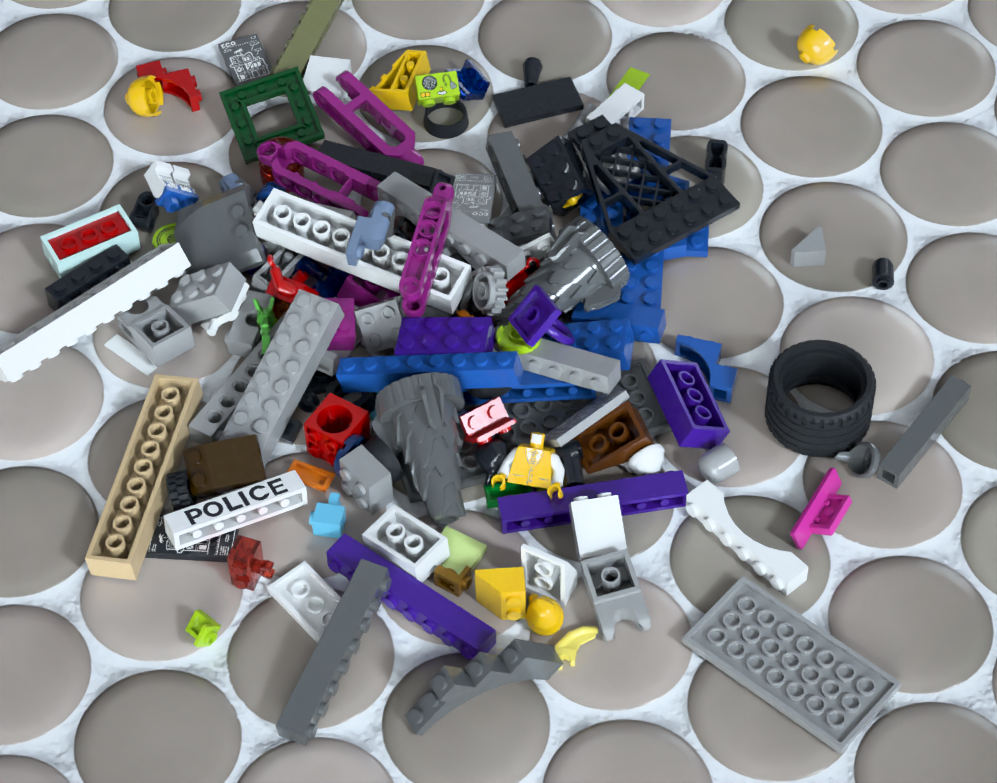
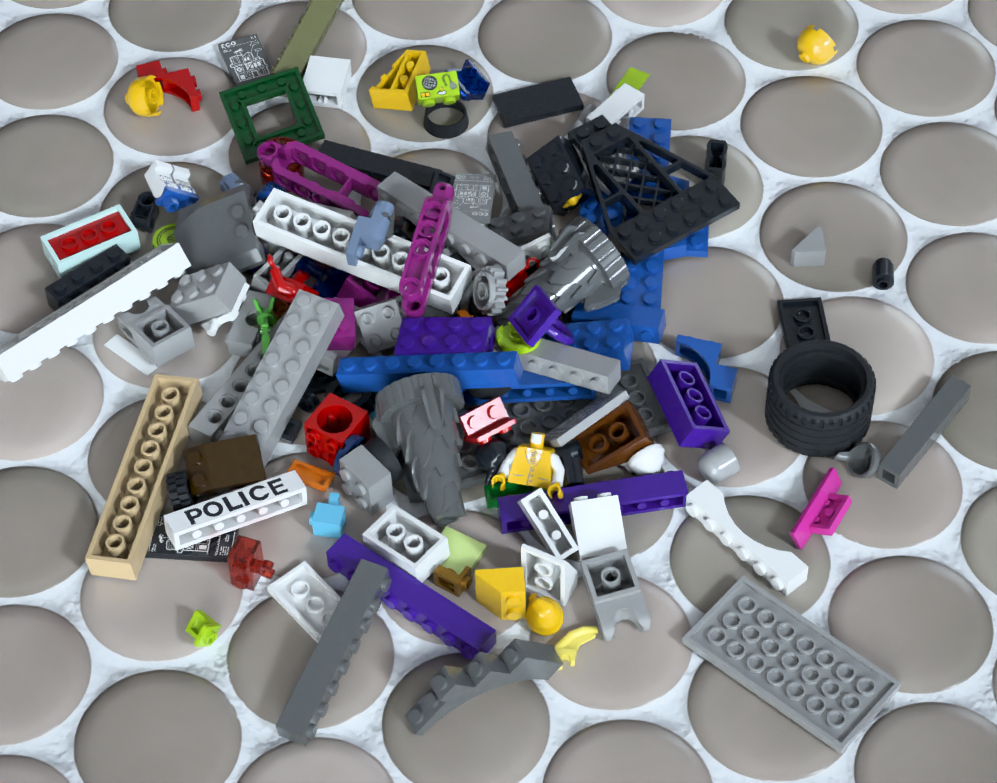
magenta piece [313,70,424,165] -> none
black cone [522,57,543,87] -> none
none -> white brick [517,488,579,560]
none -> black tile [777,297,831,349]

